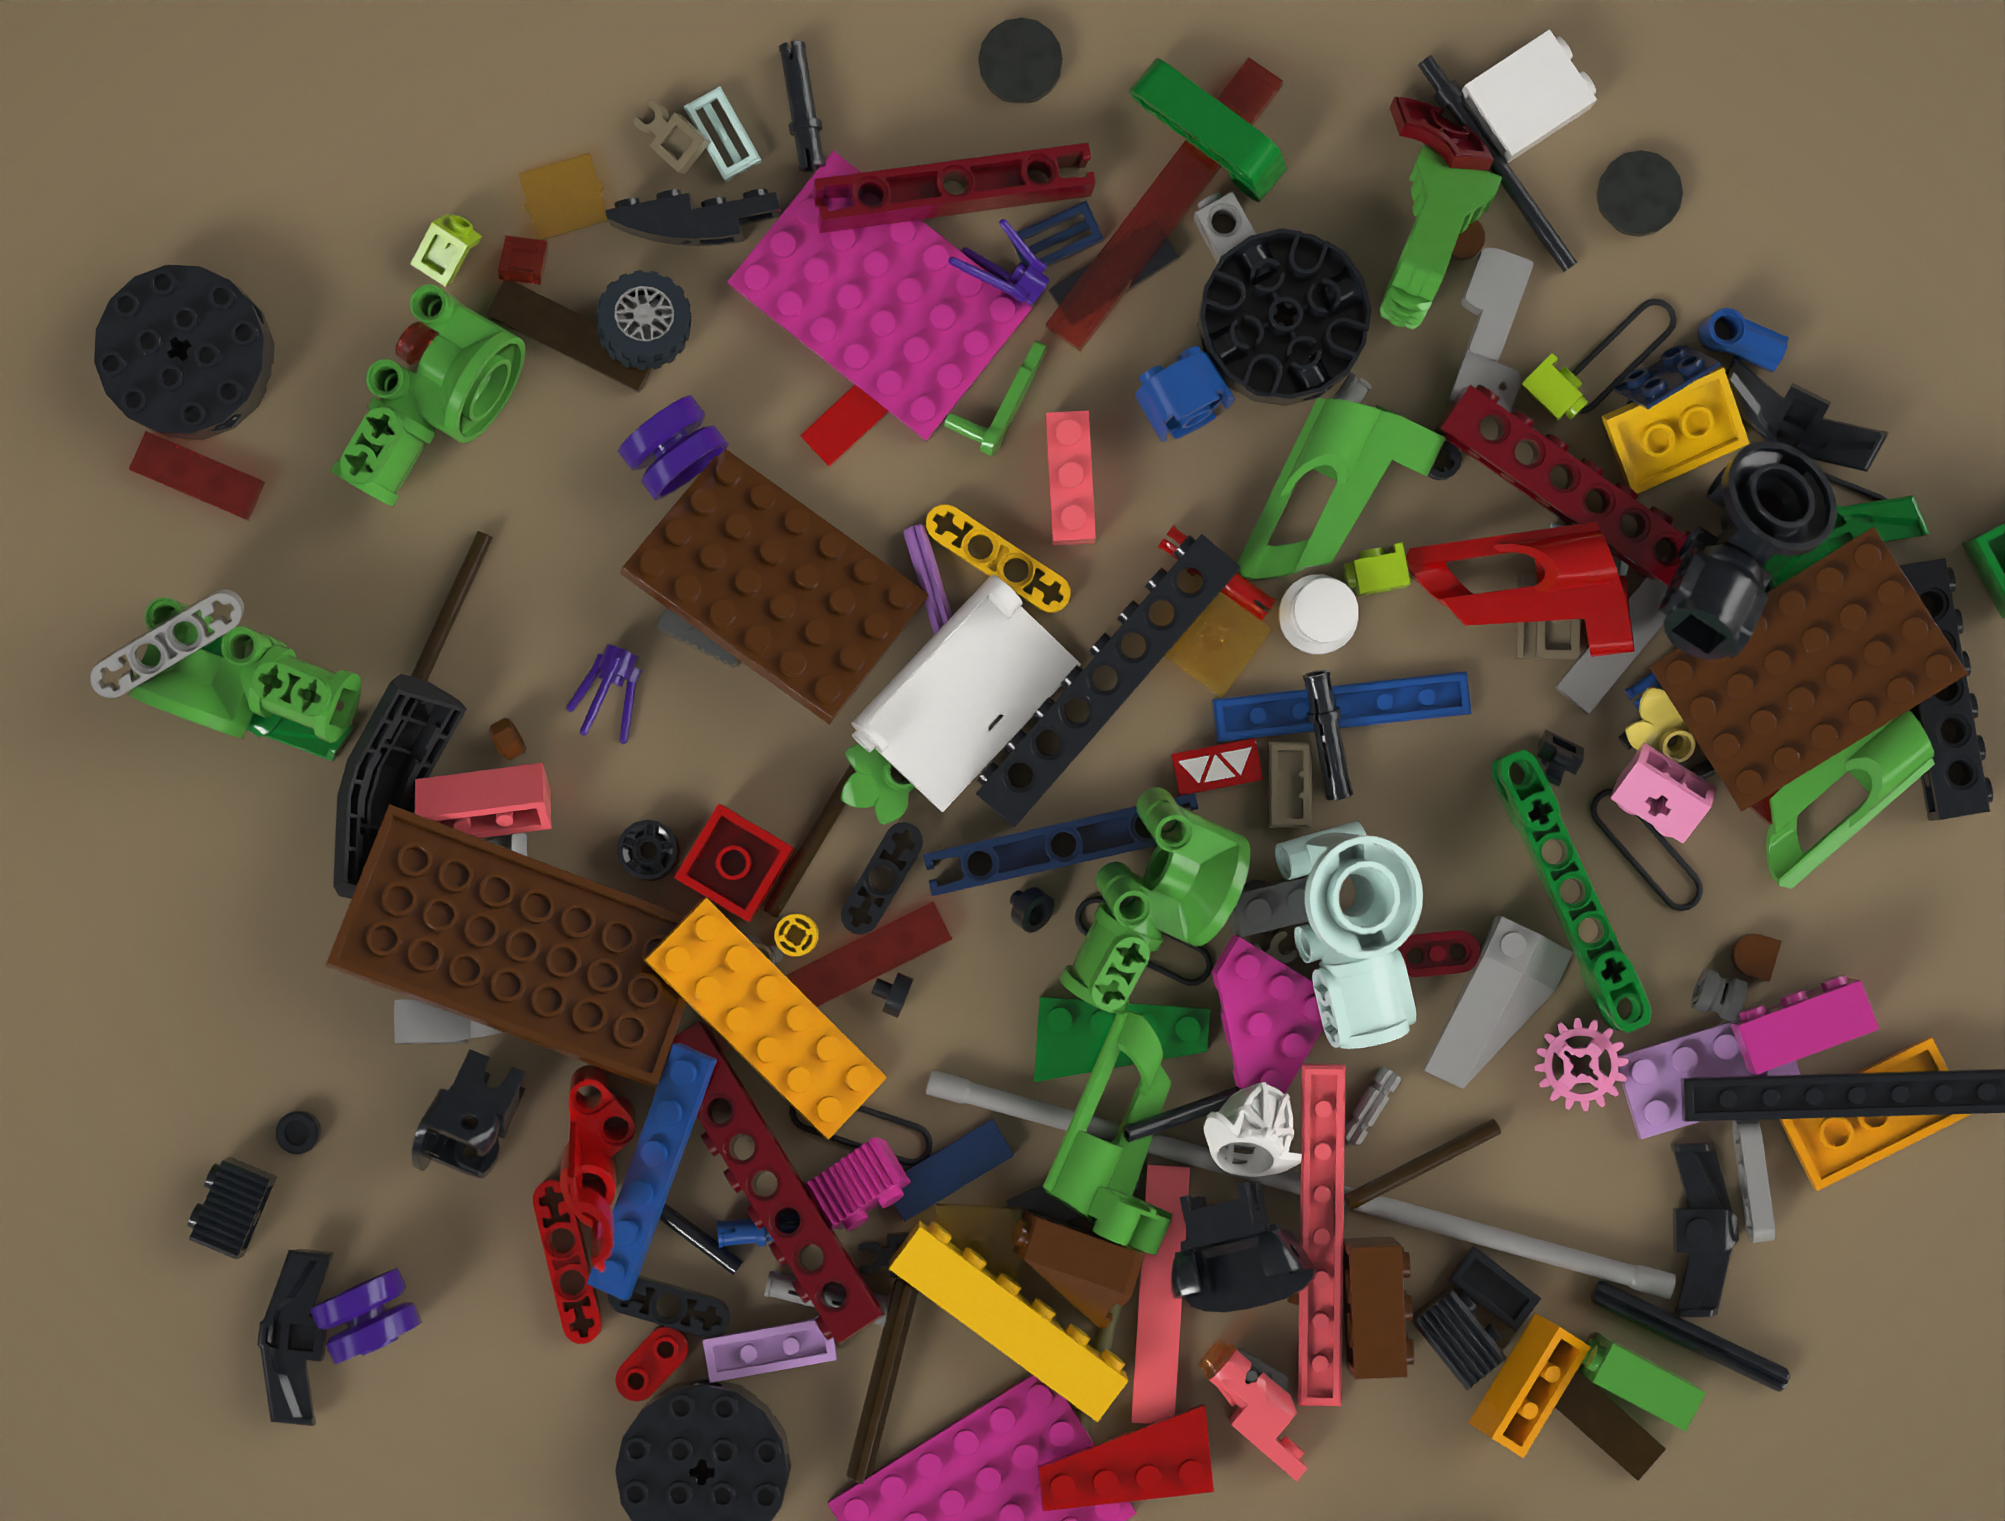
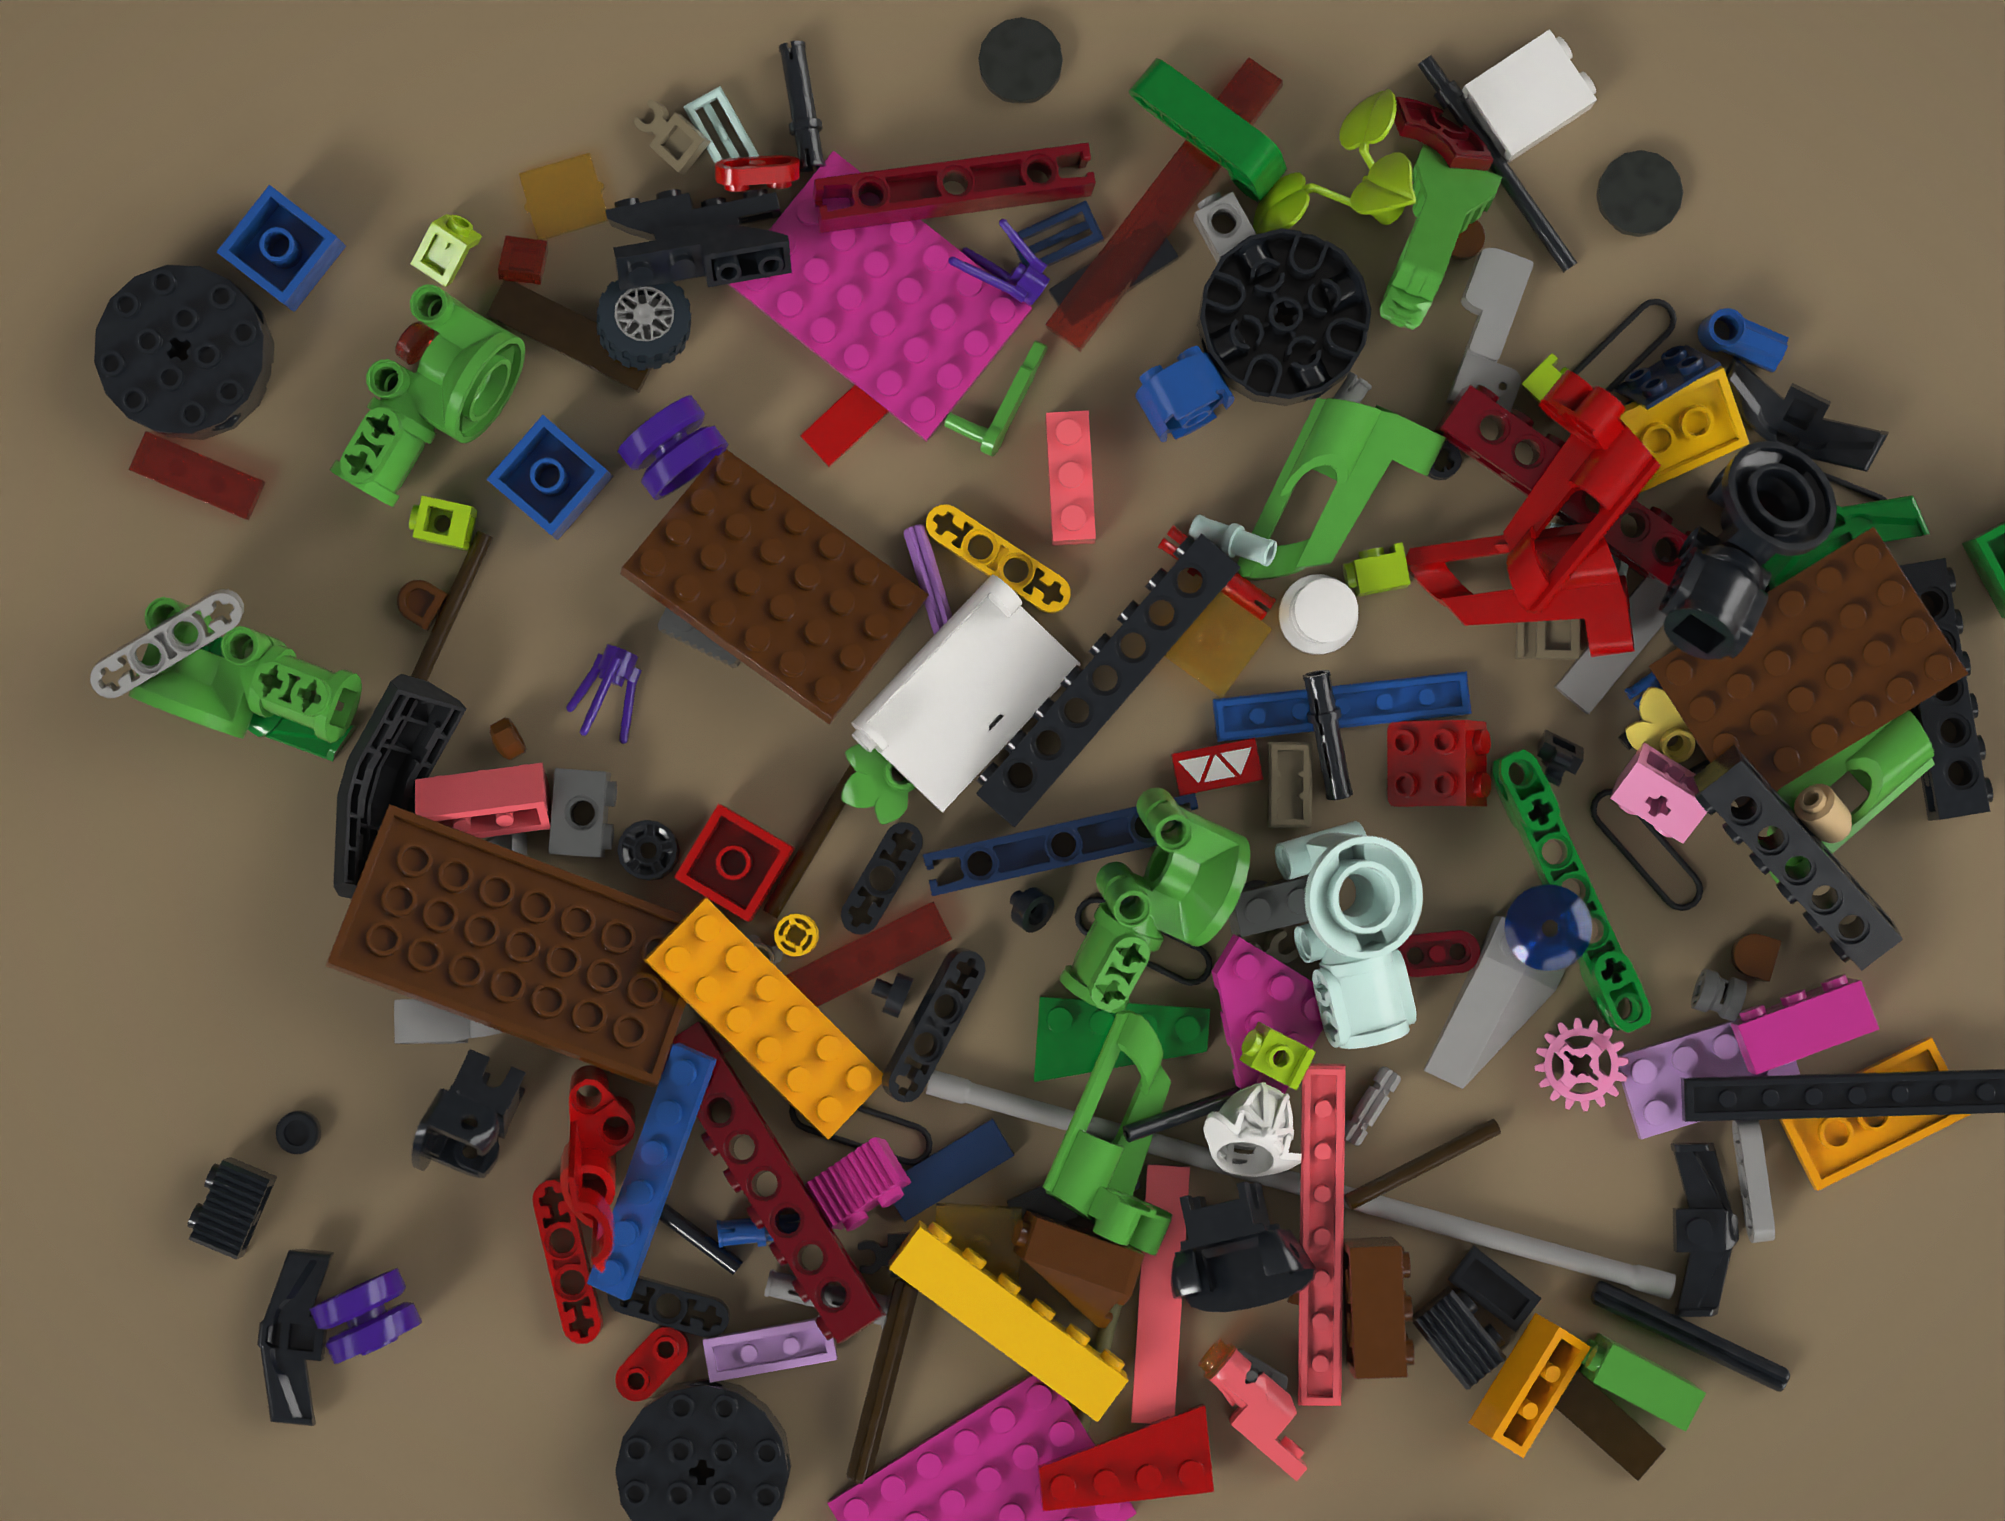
none -> blue brick [217,185,346,312]
none -> reddish brown tile [397,580,448,631]
none -> lime brick [409,496,478,552]
none -> blue brick [486,415,613,540]
none -> dark grey brick [549,768,617,858]
none -> black slope [613,224,792,291]
none -> red plate [715,155,800,192]
none -> black beam [882,947,986,1103]
none -> light aqua pin [1189,514,1277,566]
none -> lime brick [1239,1022,1316,1091]
none -> lime plant [1253,89,1416,234]
none -> red bracket [1387,720,1491,807]
none -> red panel [1503,370,1661,613]
none -> clear blue dish [1504,884,1592,971]
none -> black brick [1693,745,1903,971]
none -> tan brick [1794,784,1852,843]

